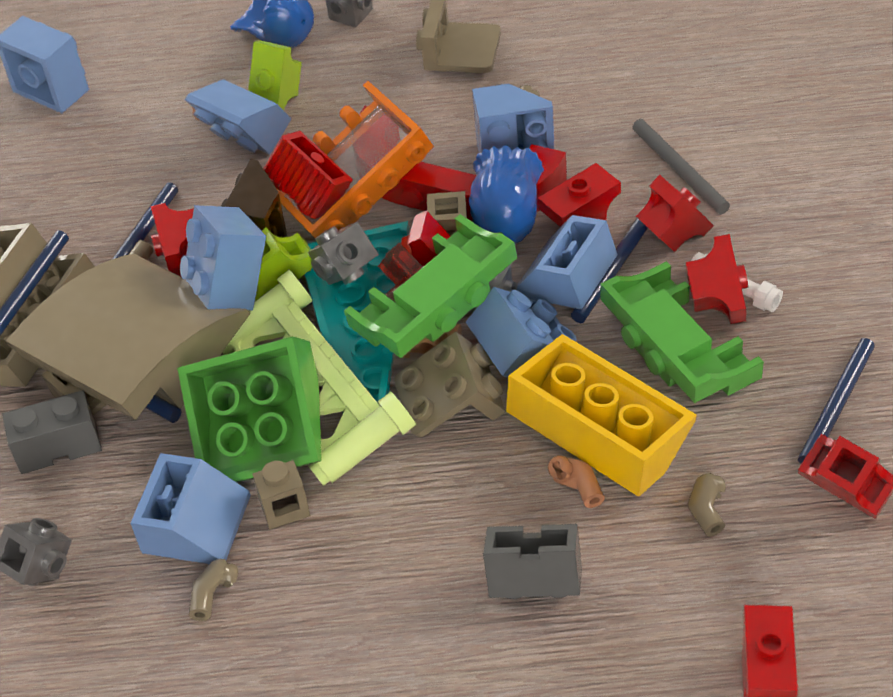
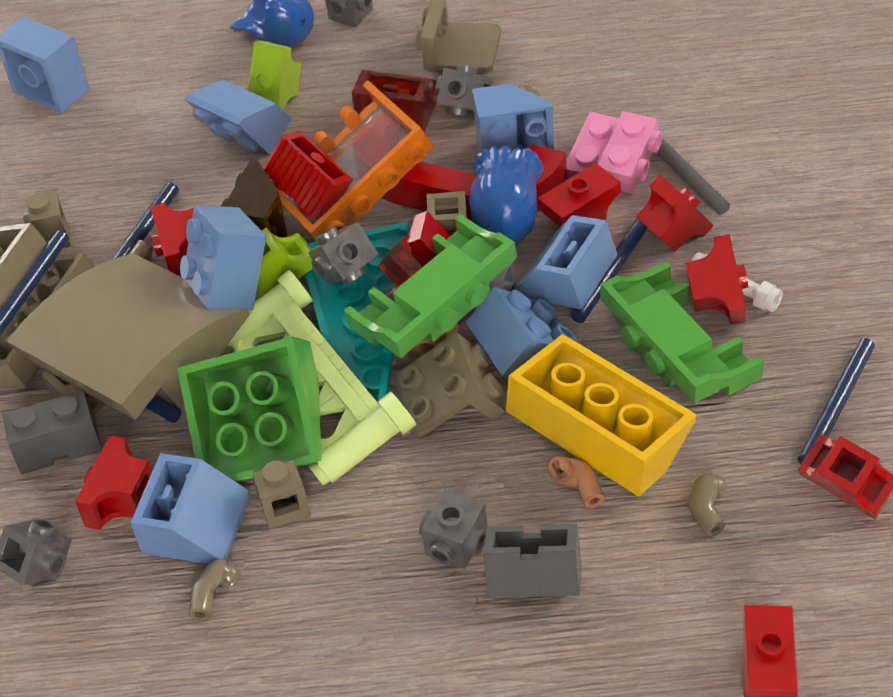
none -> dark tan brick [23,190,71,248]
none -> red brick [75,435,152,530]
none -> clear red slope [351,70,438,132]
none -> flat silver brick [419,489,487,569]
none -> flat silver brick [435,64,494,117]
none -> bright pink plate [566,111,663,194]

